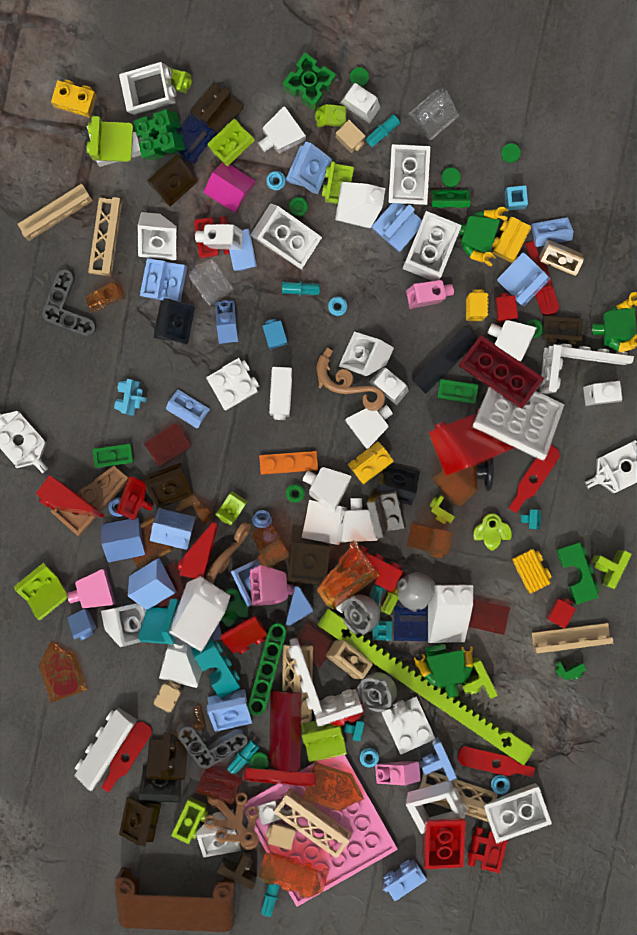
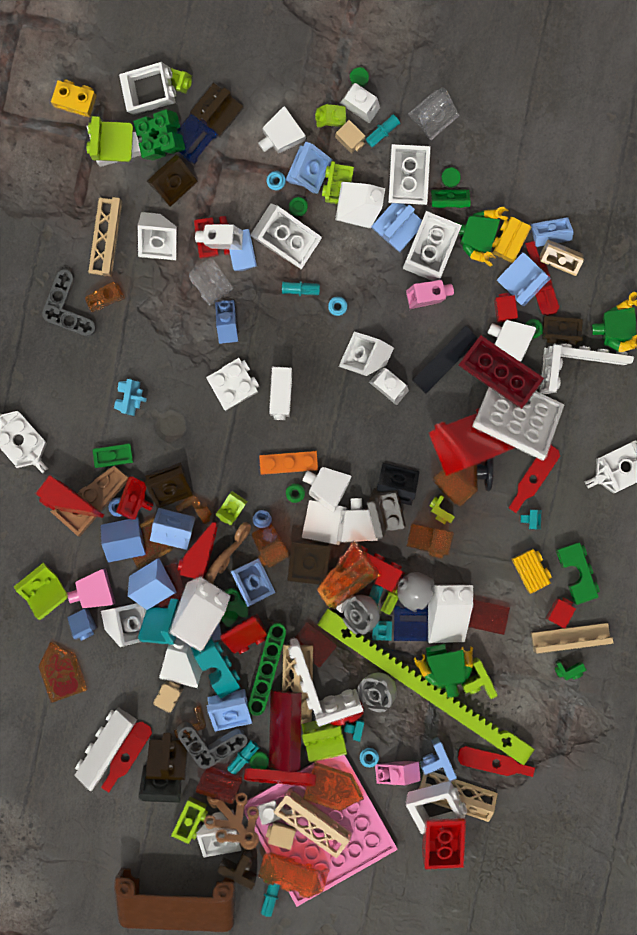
tan fence [18,184,93,241] -> none
dark brown bracket [119,797,161,846] -> none
light blue slope [140,258,187,302] -> none
clear red plate [144,423,192,467] -> none
black bracket [153,298,195,345] -> none
light blue slope [166,389,210,429] -> none
dark pink slope [203,162,256,213] -> none
lime bracket [207,119,255,167] -> none
bright pink torso [250,565,294,606] -> none
dark azure brick [263,319,288,350] -> none
green brick [282,53,336,111] -> none
medium blue slope [286,585,314,625] -> none
medium nougat plant [316,348,385,411] -> none
tan brick [326,640,373,679] -> none
white torso [345,405,393,449] -> none
yellow brick [347,441,394,485] -> none
white bracket [381,696,435,755] -> none
light blue bracket [382,859,427,901] -> none
green plate [437,379,478,404] -> none
yellow brick [466,290,489,321] -> none
red plate [467,827,508,874] -> none
lime plate [473,513,512,551] -> none
white slope [483,783,552,843] -> none
medium azure plate [491,775,511,794] -> none
green tile [501,143,521,164] -> none
medium azure brick [504,186,528,210] -> none
white torso [583,381,622,406] -> none
lime bracket [591,550,632,589] -> none

